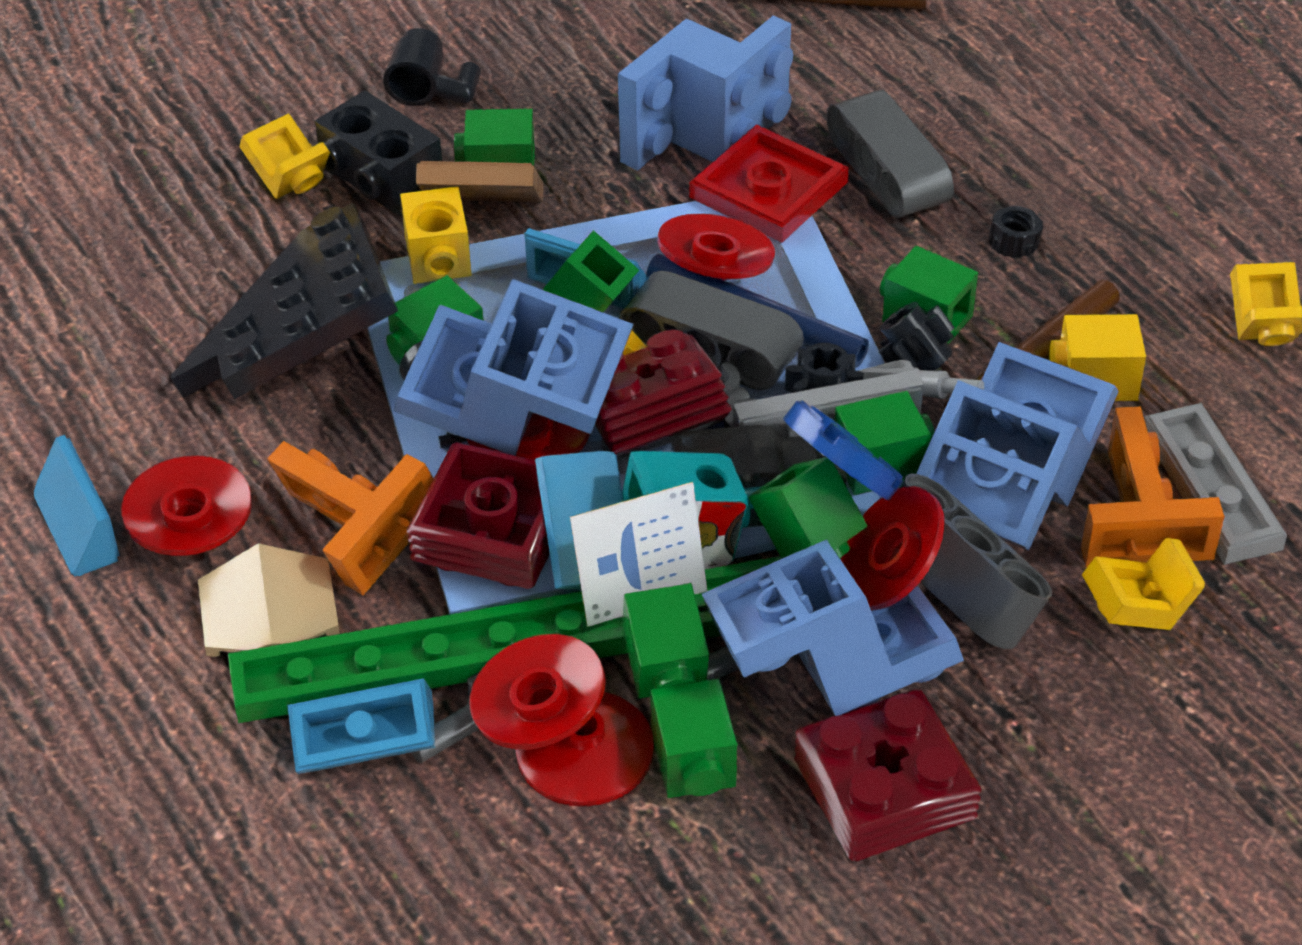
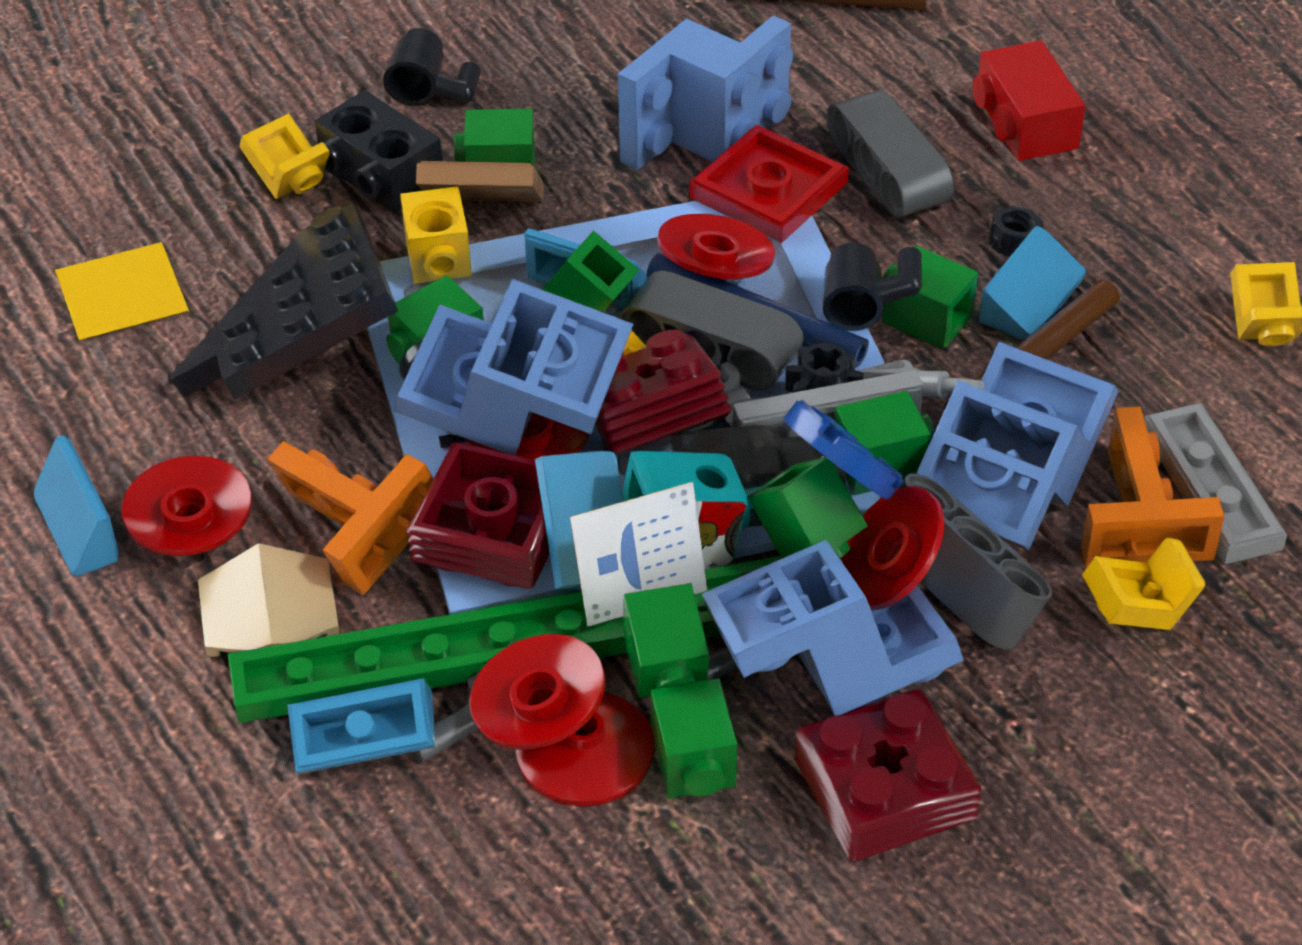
black gear [878,302,954,371] -> none
yellow brick [1049,314,1146,401] -> none
none -> yellow sticker [55,242,189,340]
none -> black piece [823,243,922,331]
none -> red brick [972,40,1086,161]
none -> dark azure slope [979,226,1086,340]

